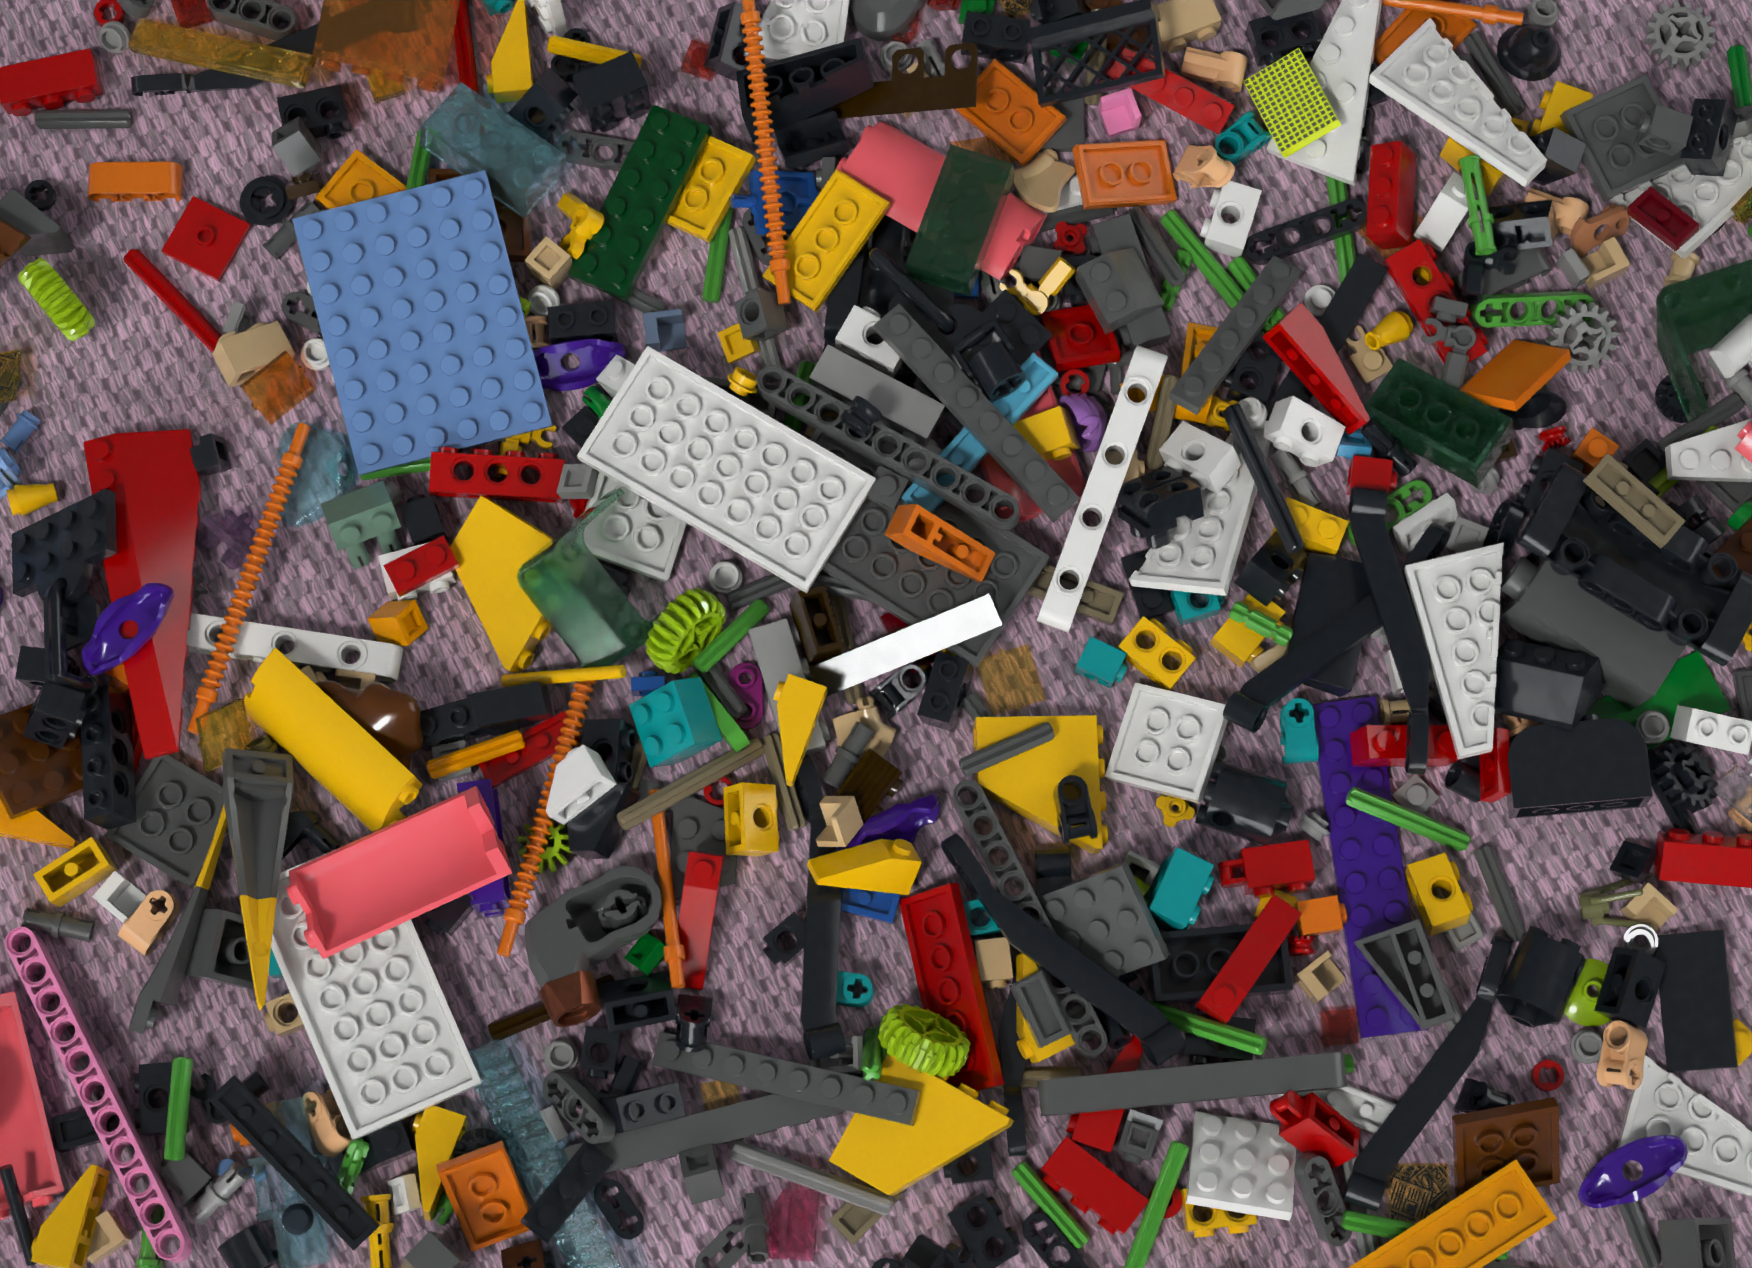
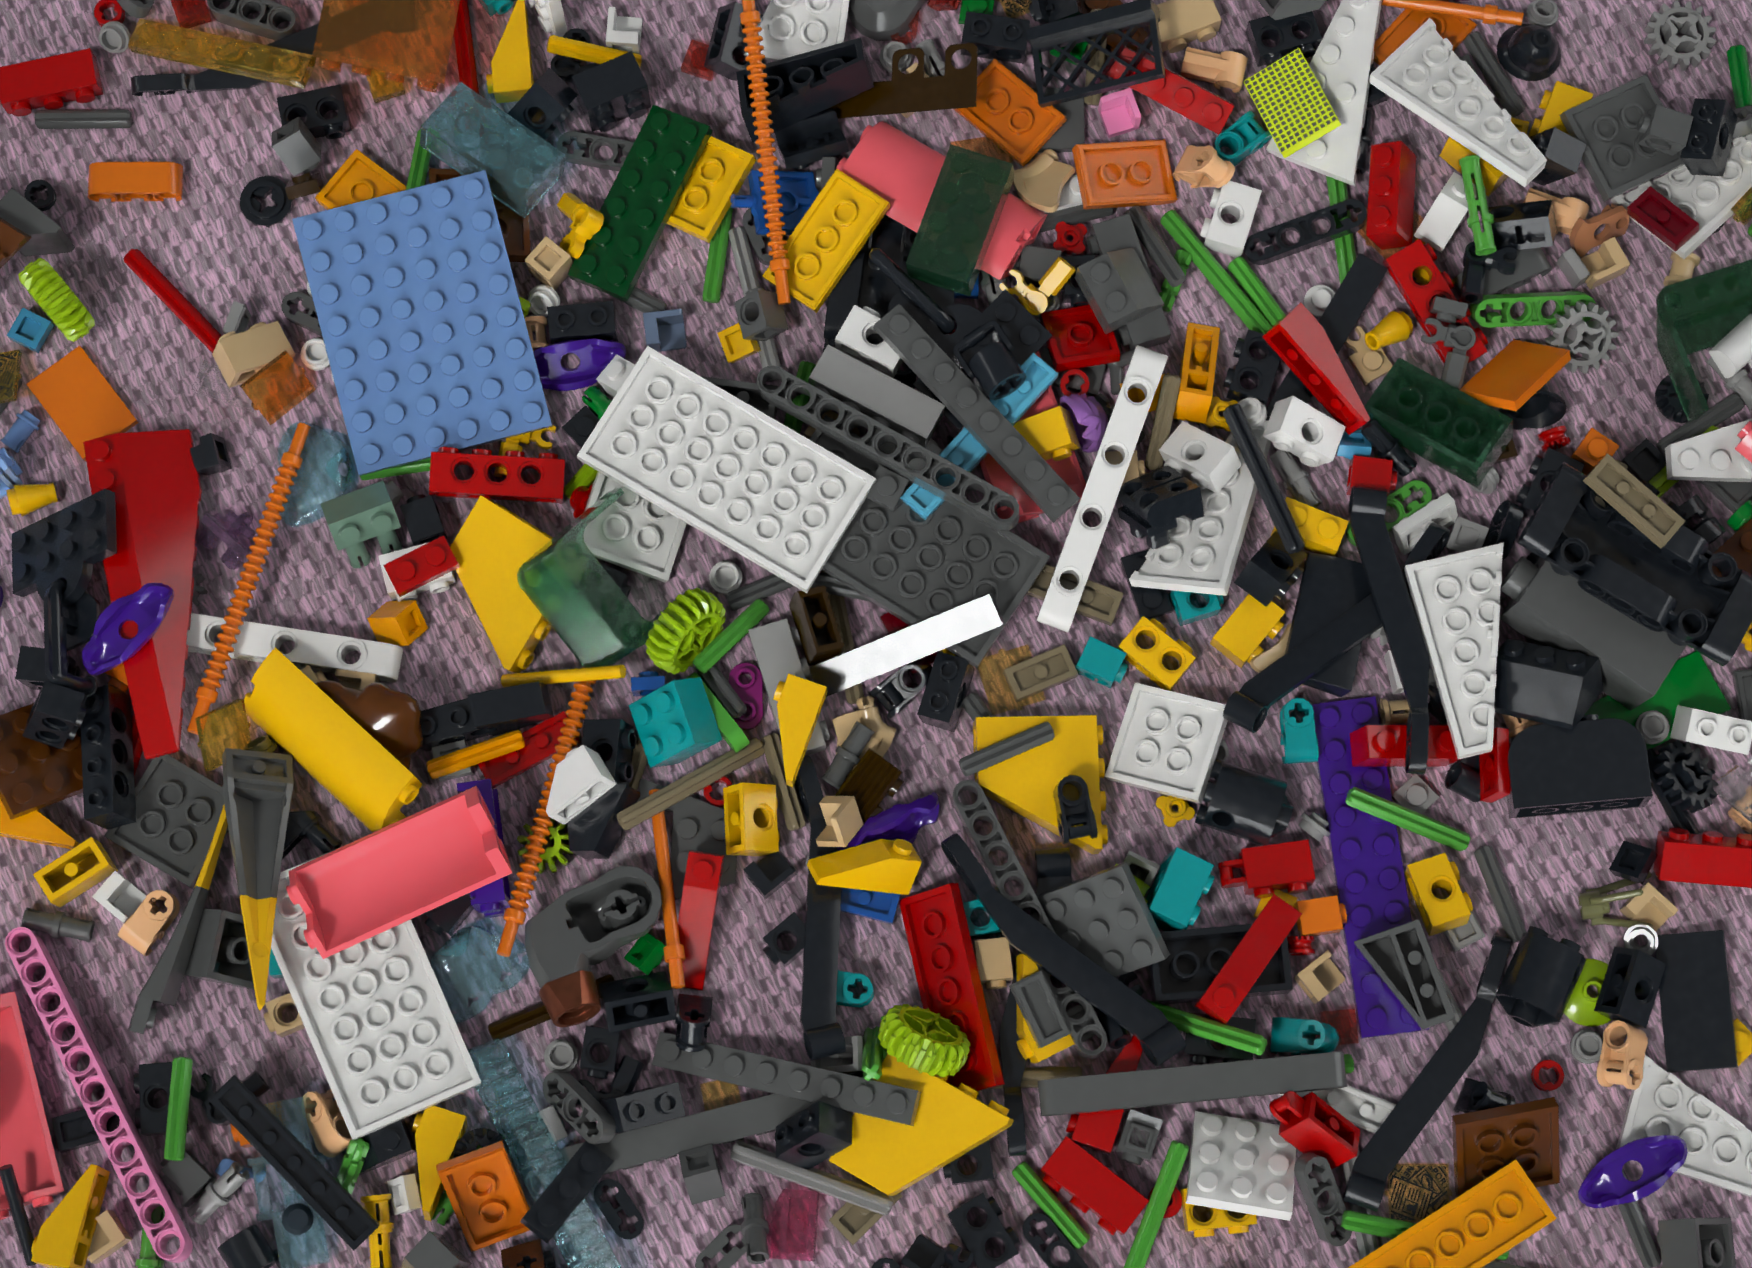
red plate [161,196,251,282] -> none
dark grey pin [262,200,321,260] -> none
light grey plate [556,463,598,499] -> none
yellow plate [727,367,757,396] -> none
black wheel [840,396,883,438] -> none
orange slope [884,504,996,582] -> none
dark grey plate [1169,255,1302,415] -> none
bright green axle [1229,601,1293,646] -> none
none -> dark azure plate [6,308,54,353]
none -> orange tile [26,346,139,461]
none -> clear light blue piece [430,925,530,1024]
none -> white panel [605,7,643,54]
none -> black panel [743,852,797,900]
none -> black brick [775,1101,852,1170]
none -> dark tan plate [1003,644,1078,703]
none -> teal piece [1270,1017,1339,1055]

